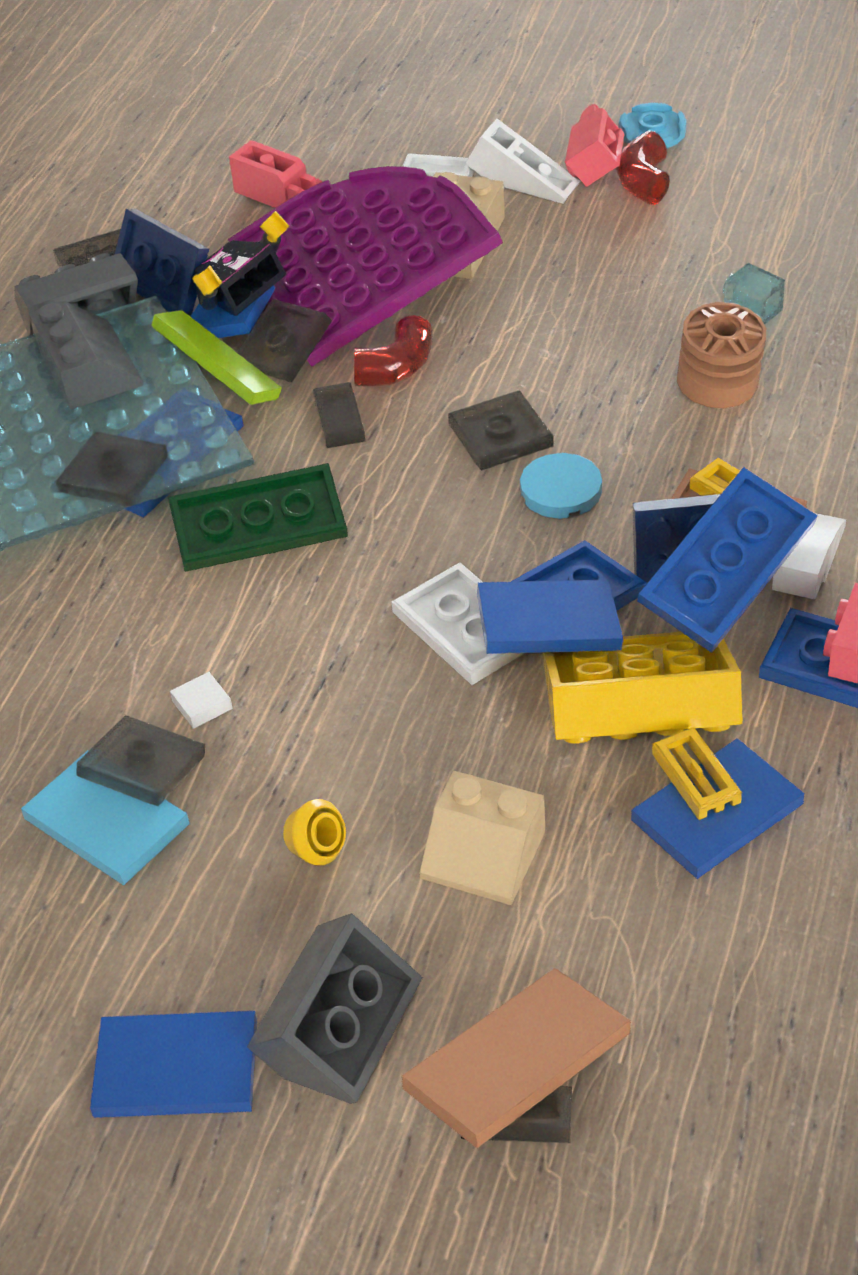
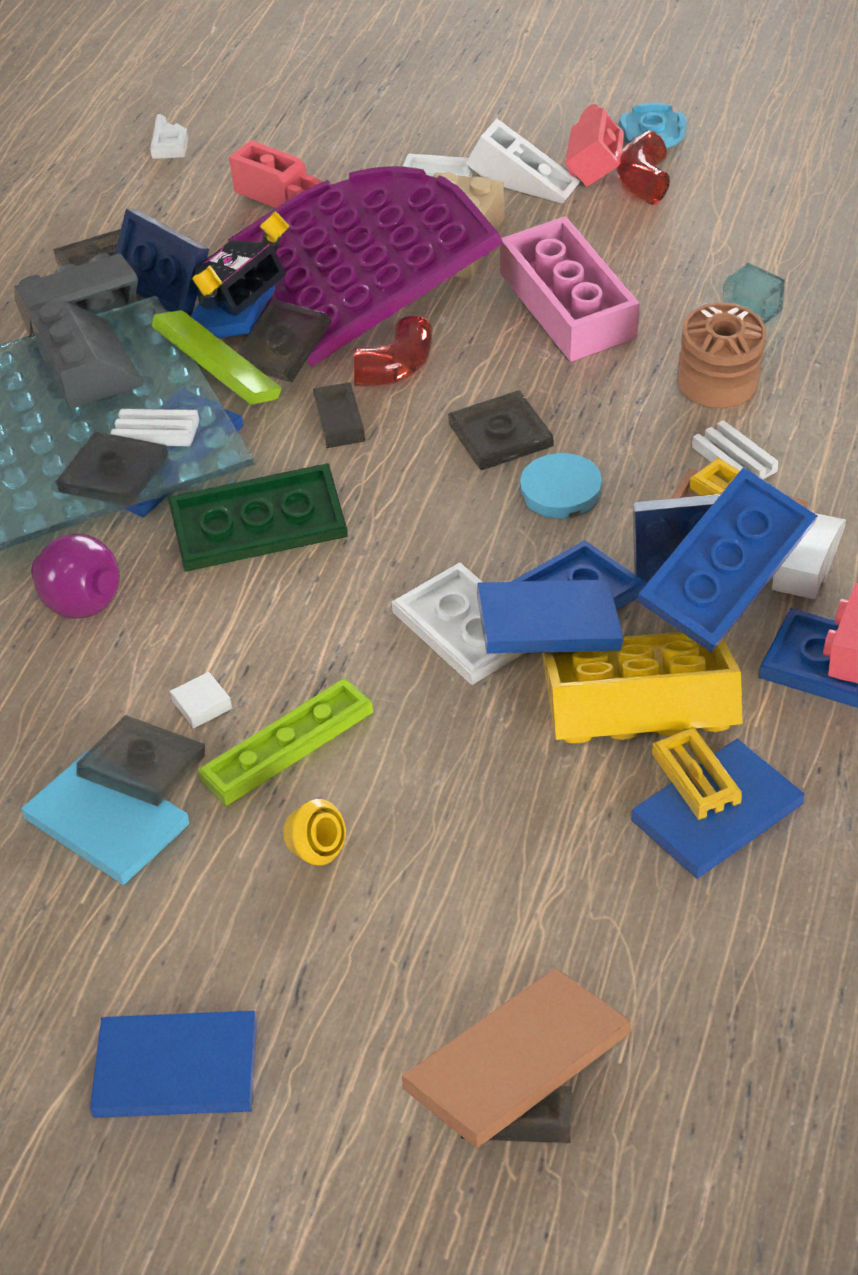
dark grey slope [247,913,423,1104] -> none
tan slope [420,770,545,905] -> none
none -> magenta brick [31,533,120,619]
none -> white tile [111,409,199,446]
none -> white tile [150,114,188,159]
none -> lime tile [197,677,373,807]
none -> bright pink brick [500,216,639,362]
none -> white tile [692,420,778,480]

